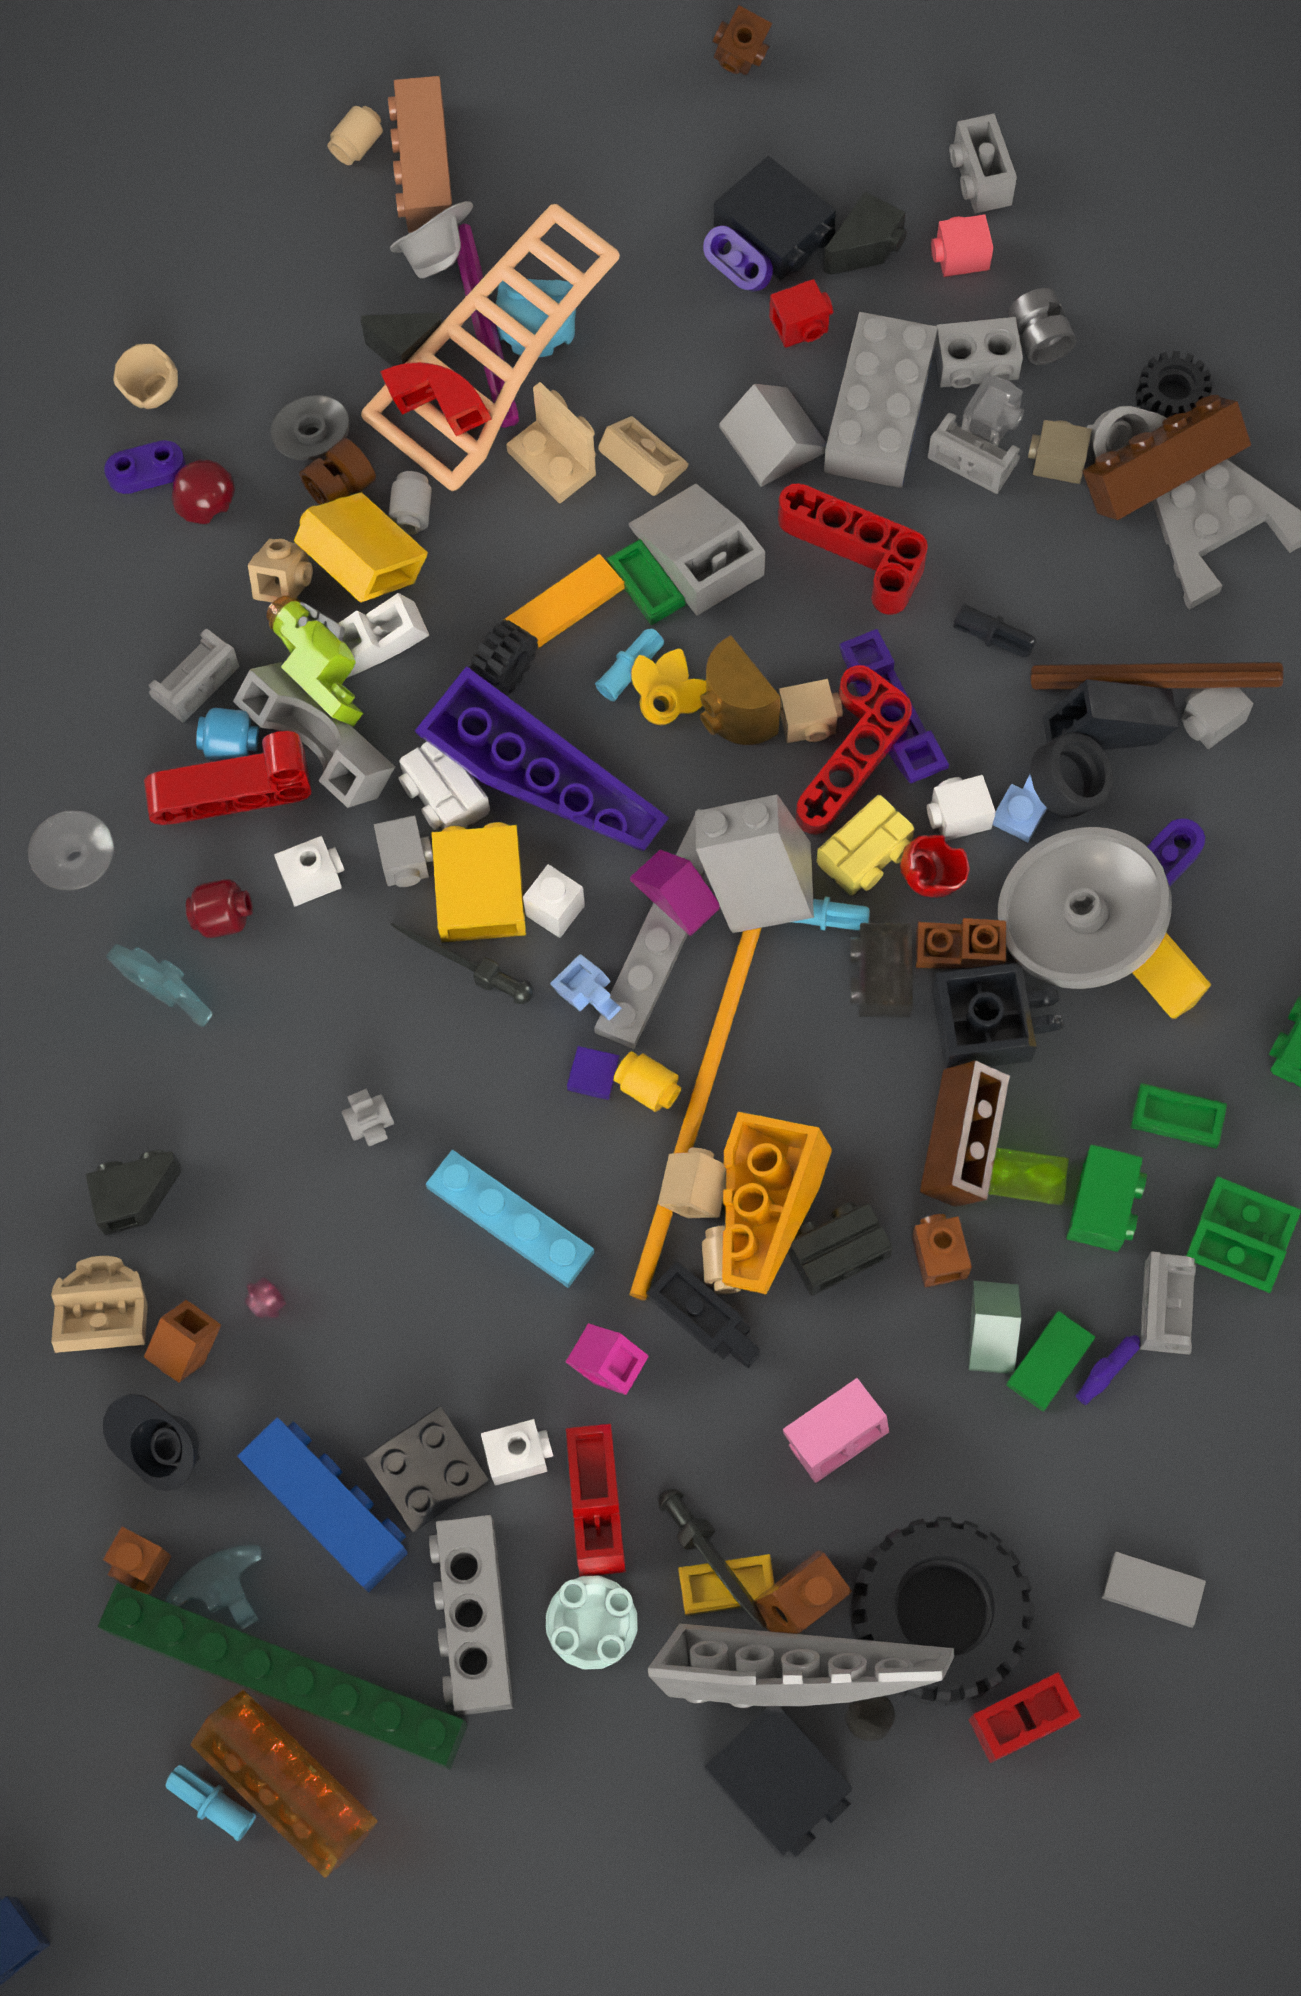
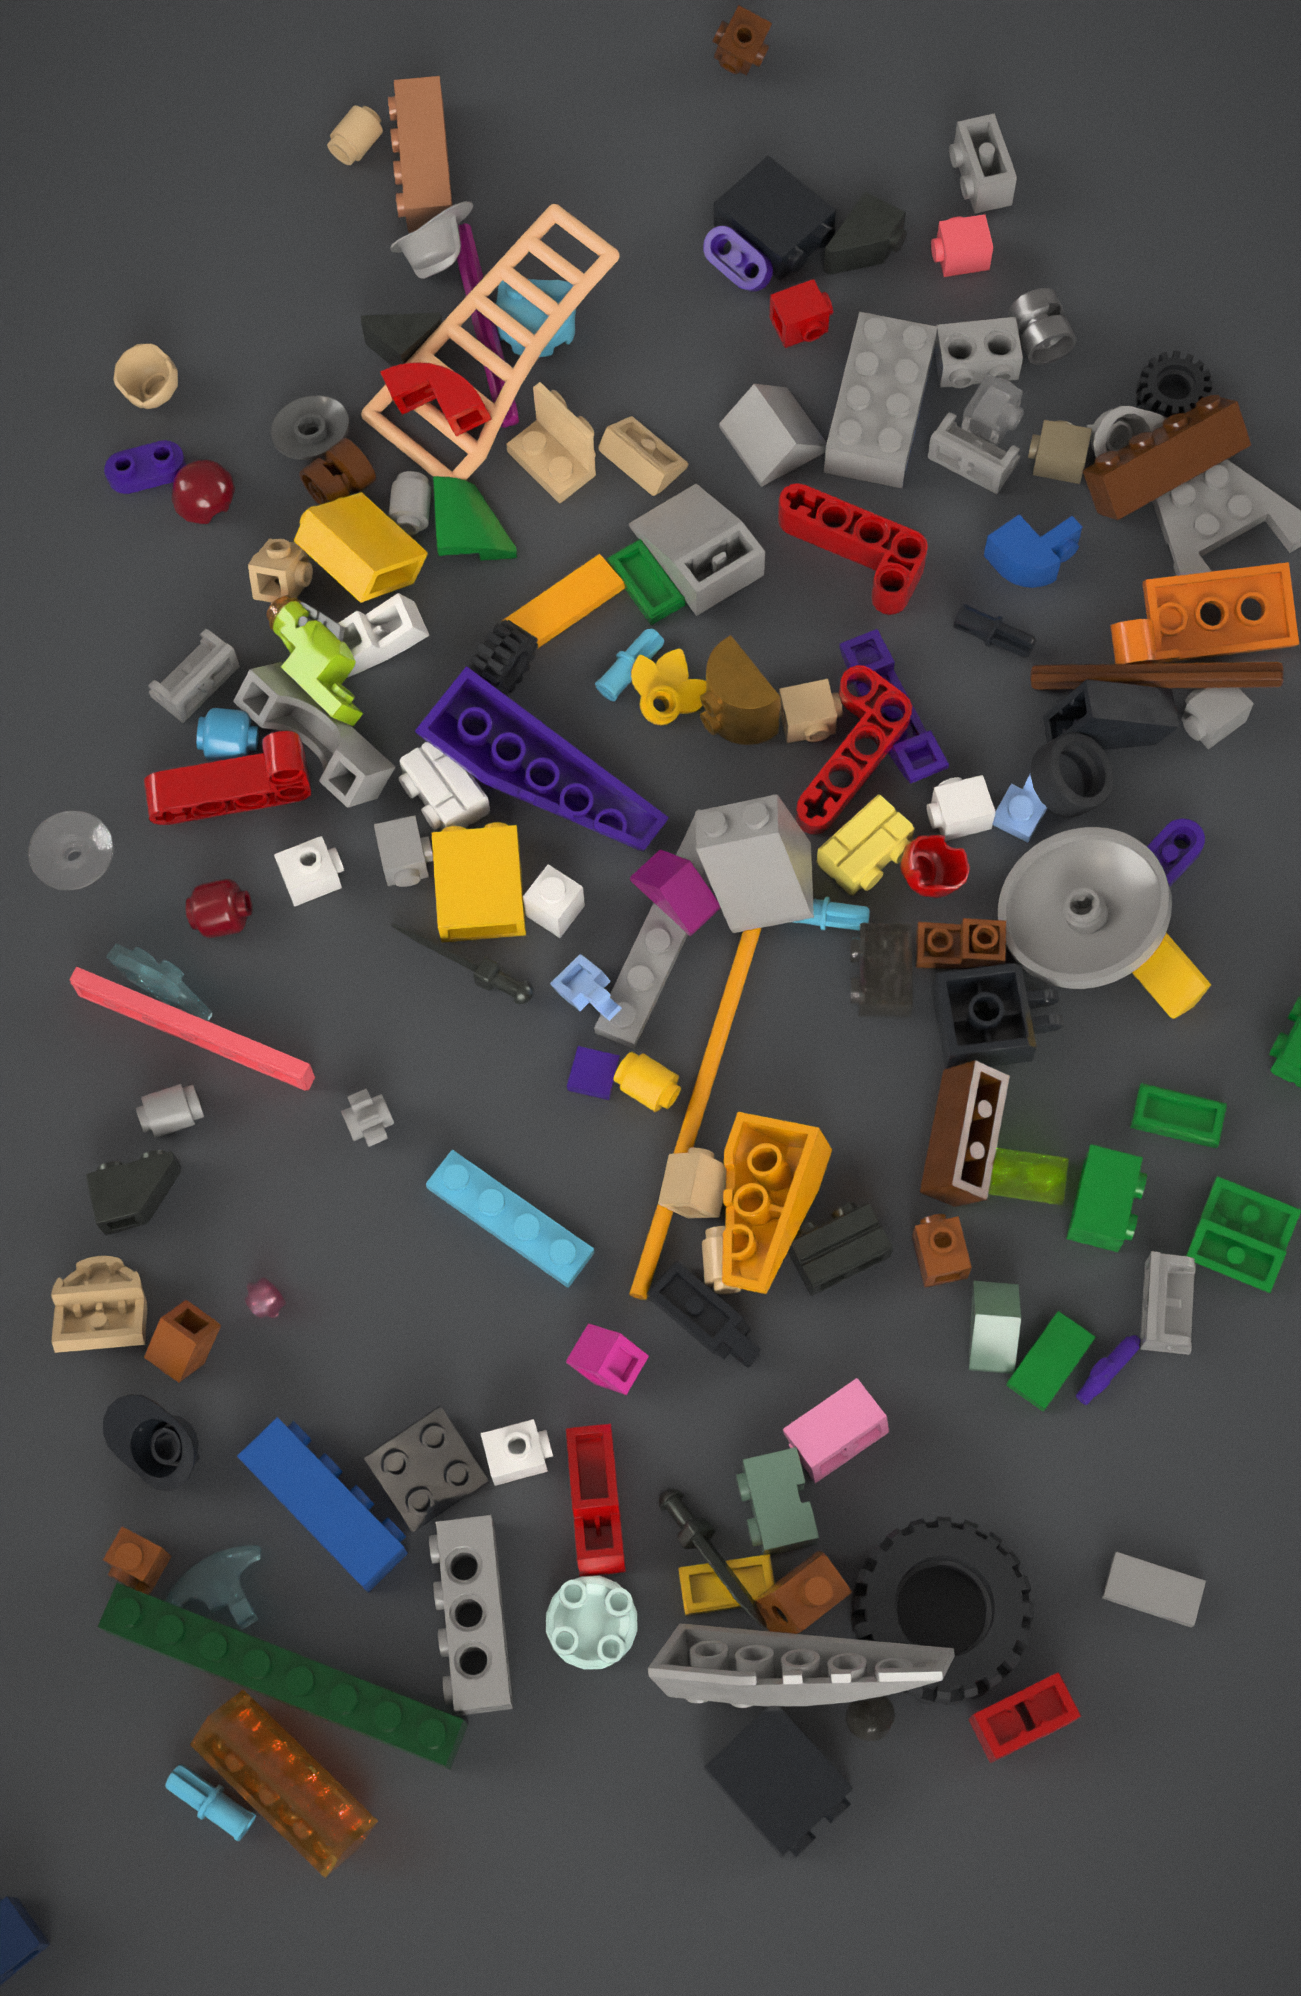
none -> coral tile [69,967,315,1091]
none -> light grey brick [136,1084,204,1138]
none -> green slope [433,476,517,561]
none -> sand green brick [736,1447,819,1556]
none -> blue brick [984,514,1083,588]
none -> orange hinge [1110,562,1299,664]

